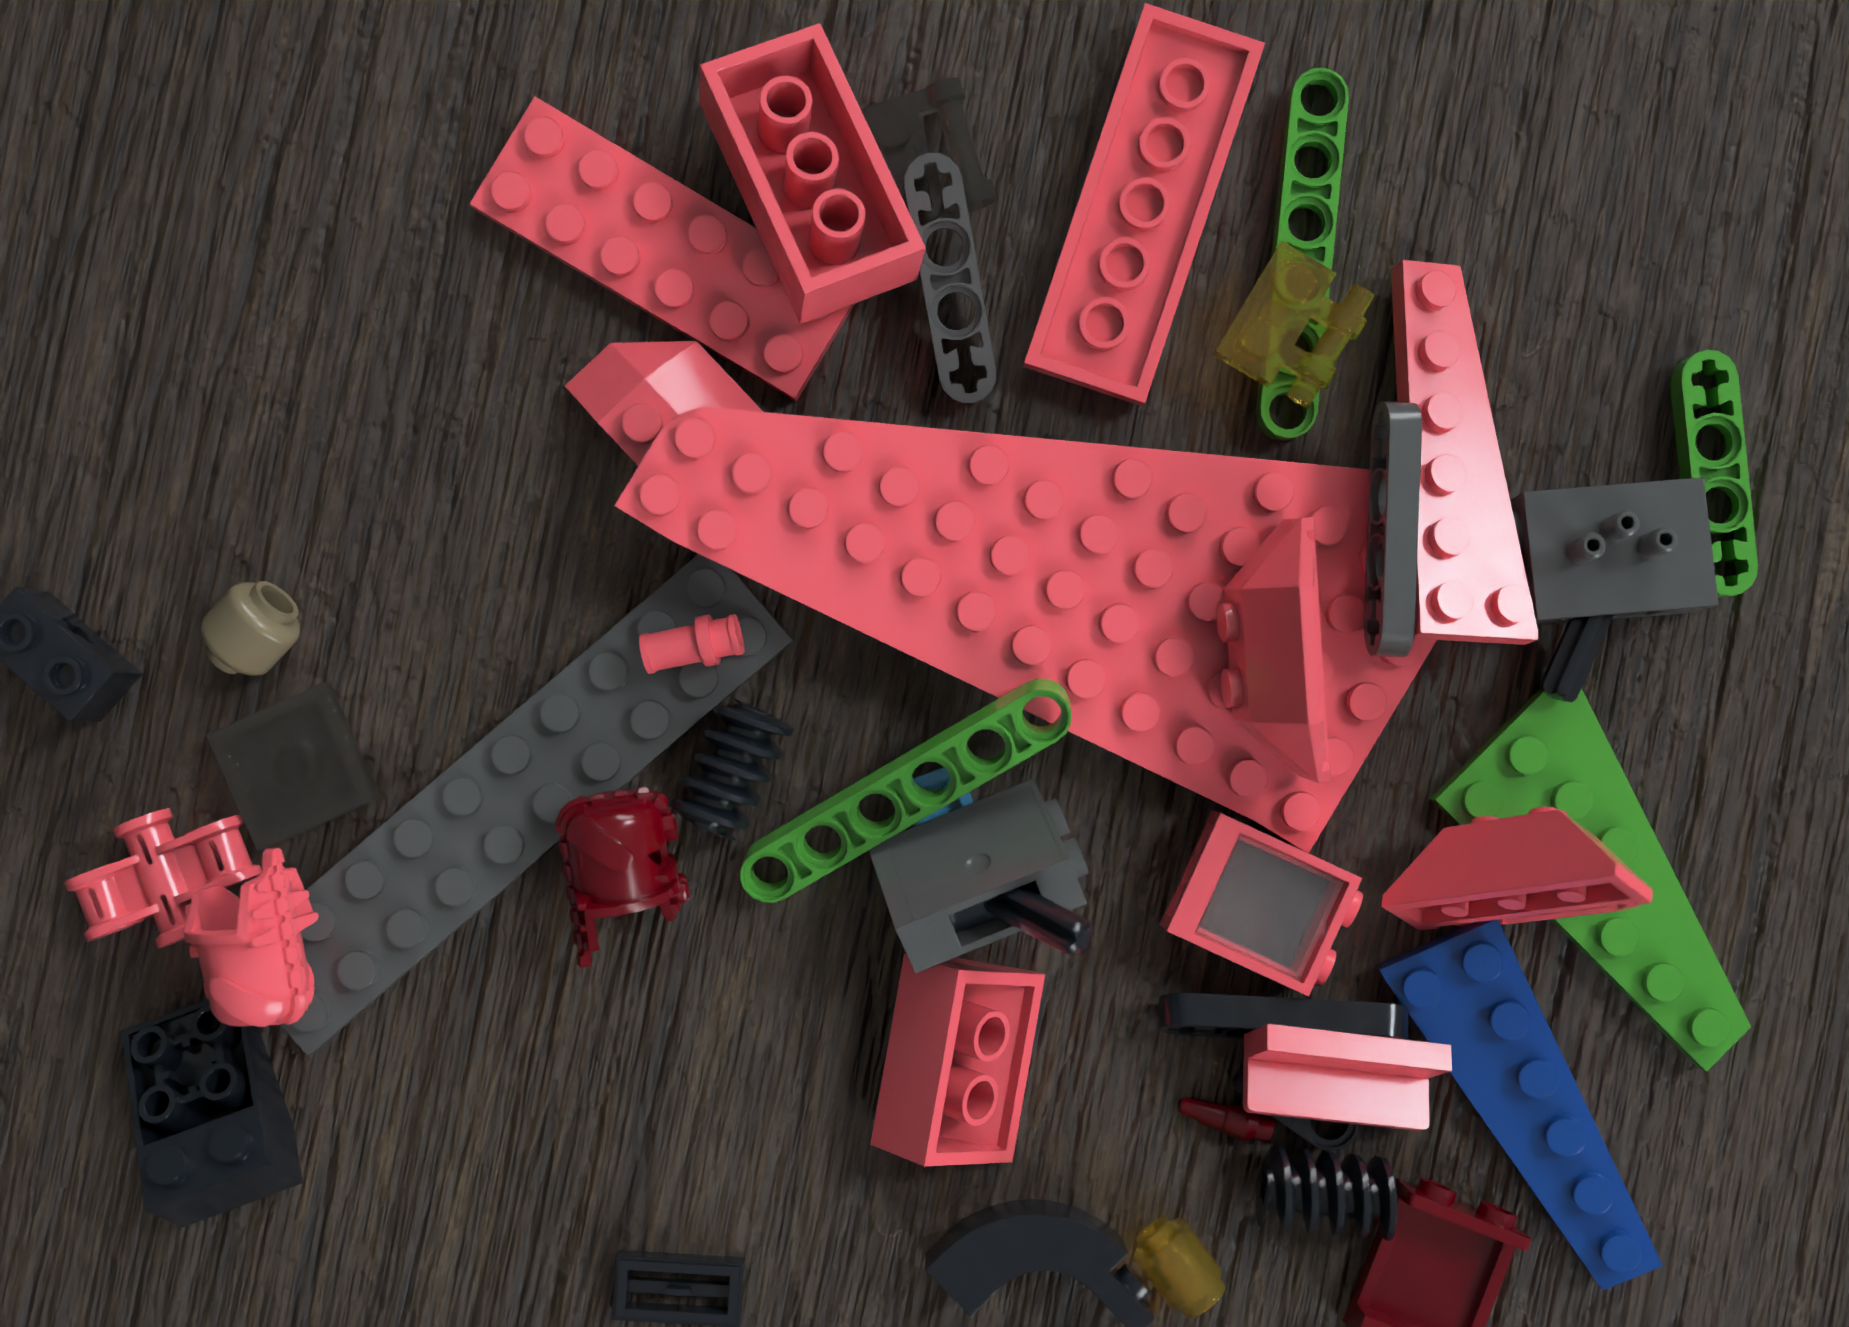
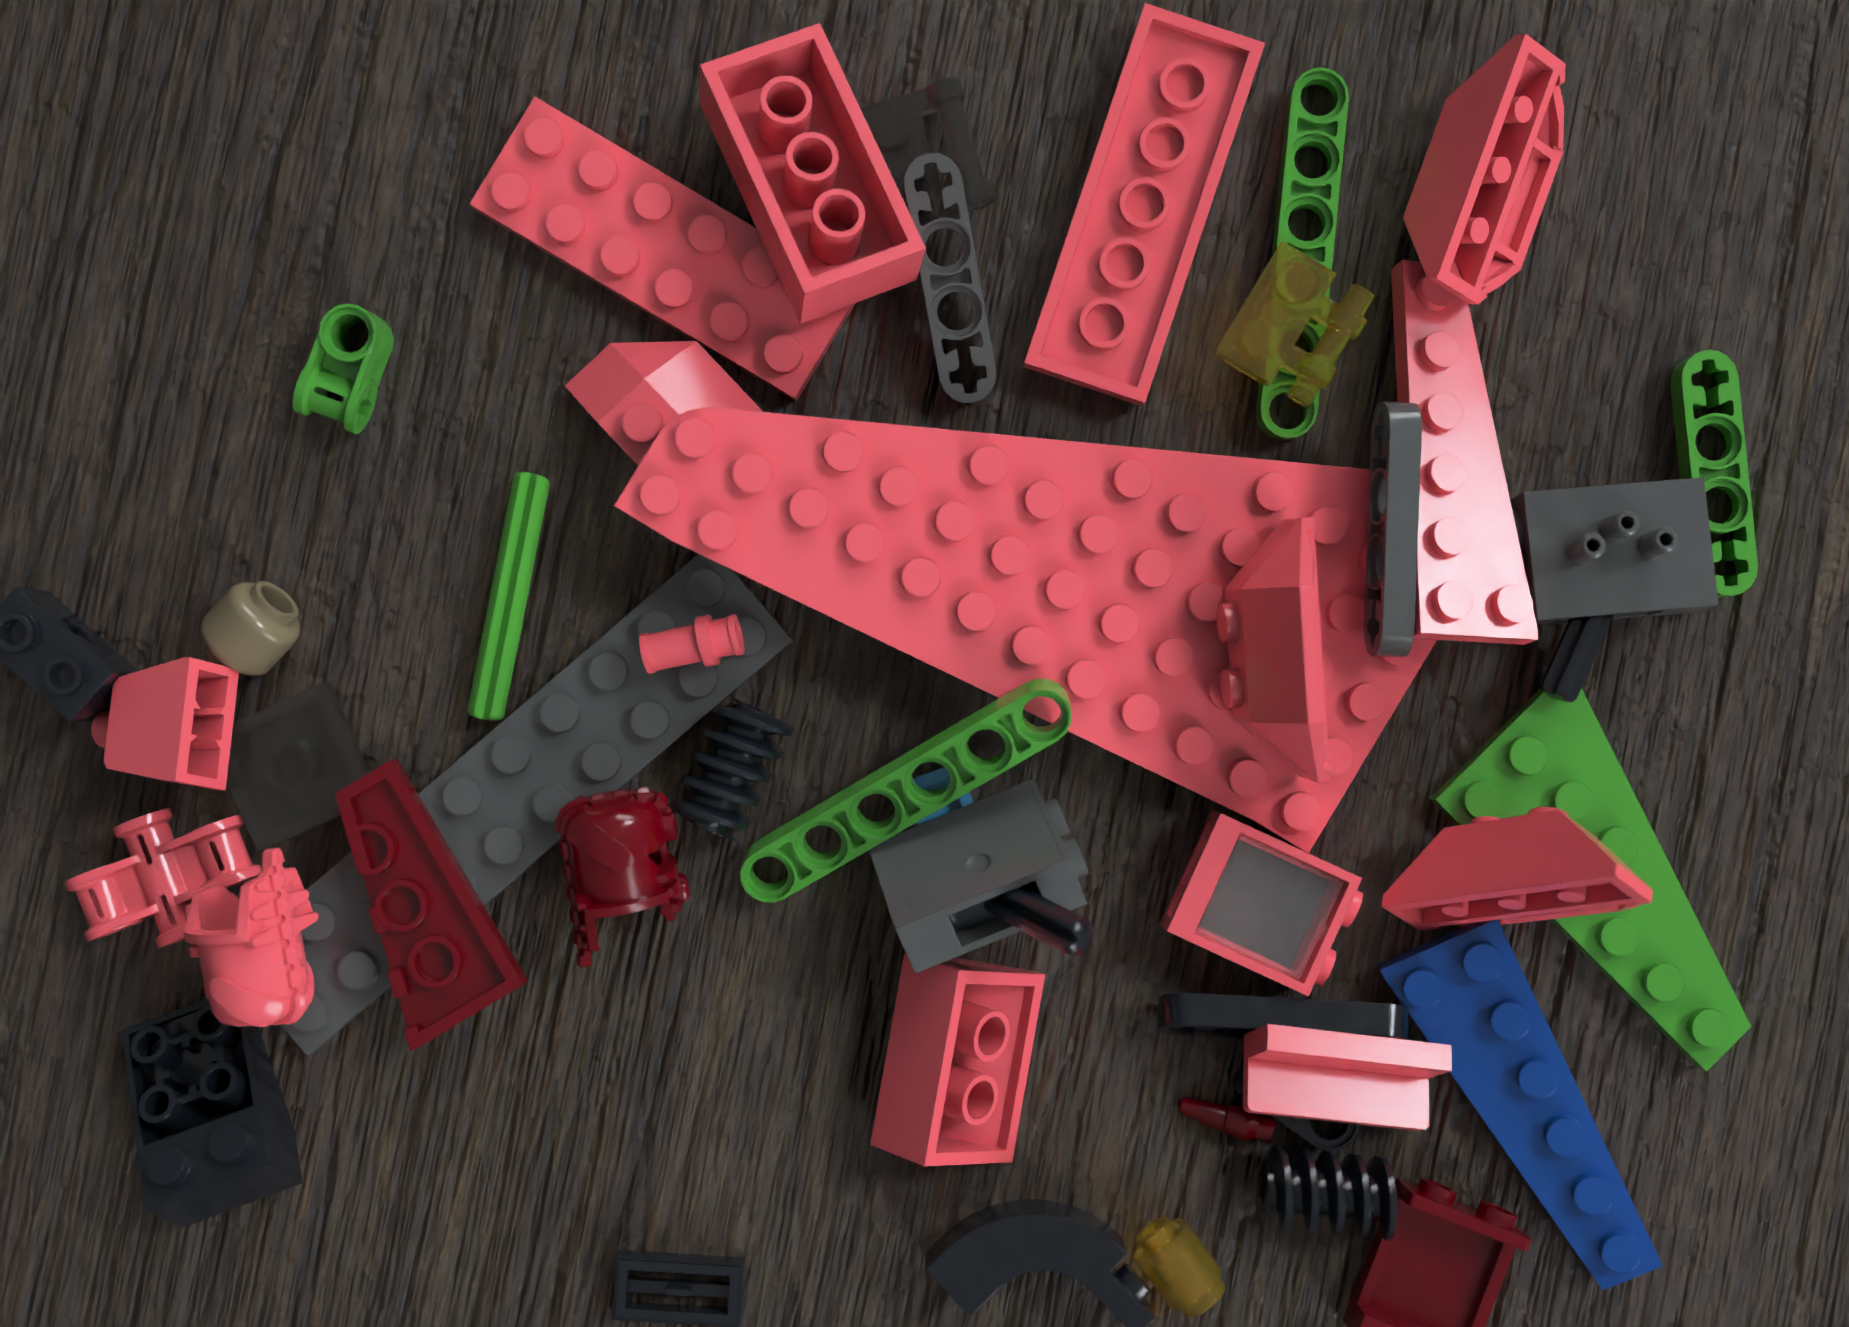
none -> coral torso [91,657,239,791]
none -> bright green piece [292,303,394,435]
none -> dark red wing [334,759,528,1052]
none -> bright green axle [467,472,550,721]
none -> coral wedge [1403,34,1566,304]

